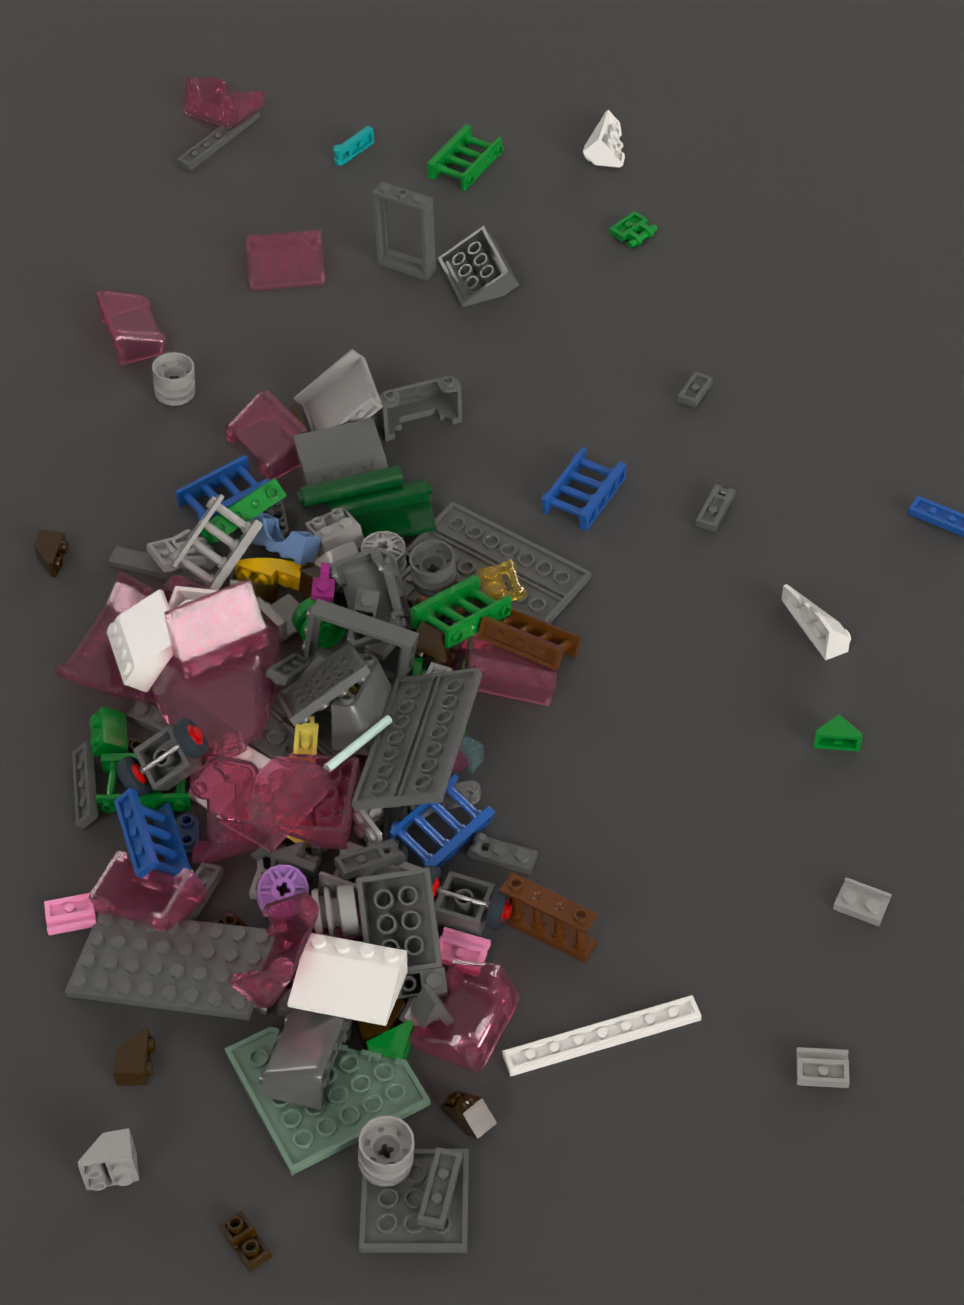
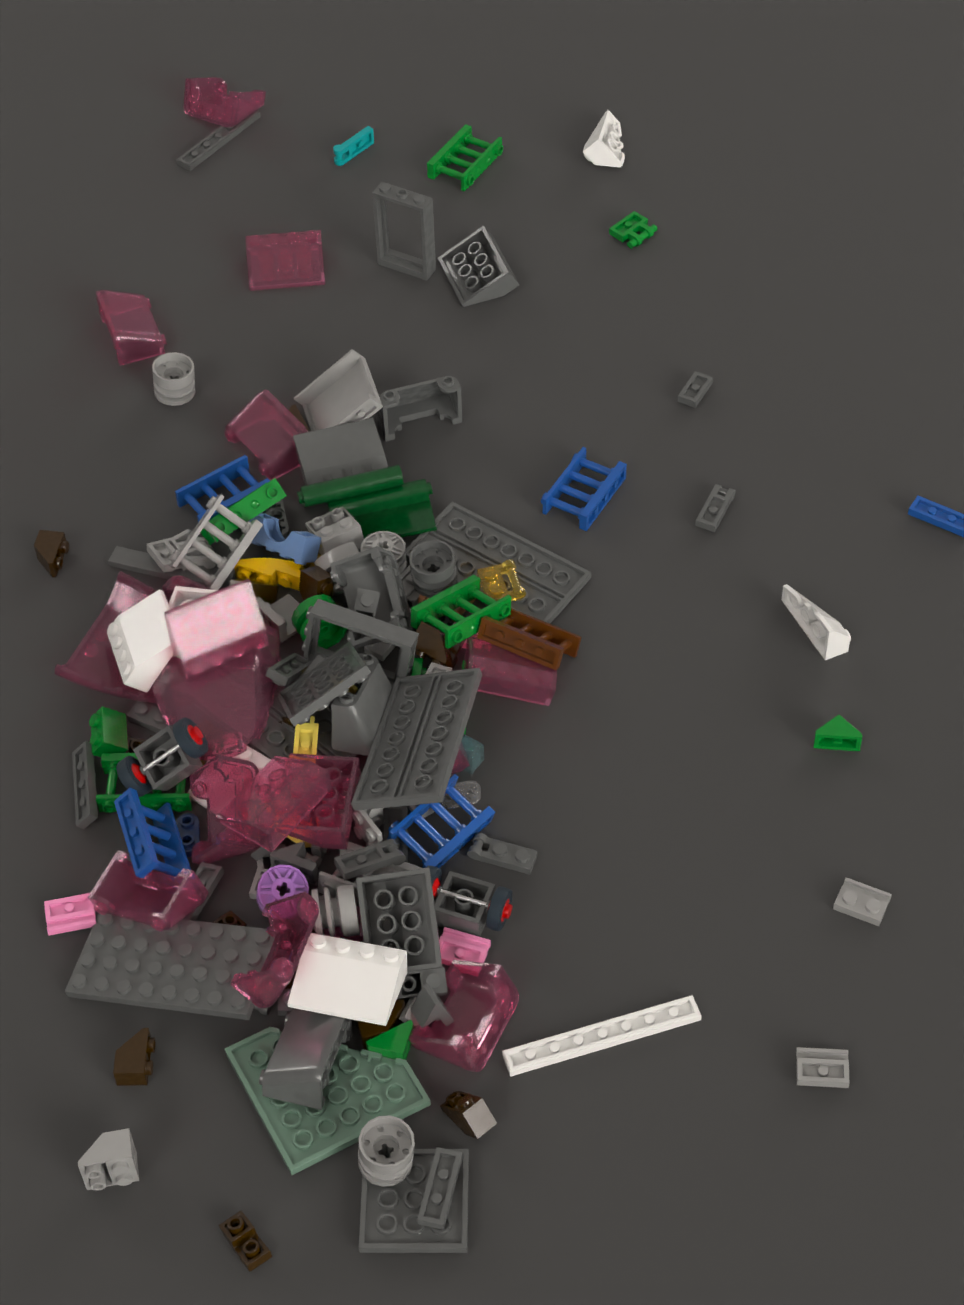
magenta plate [311,562,335,602] -> none
light aqua bar [323,715,392,773] -> none
reddish brown fence [499,872,598,963] -> none

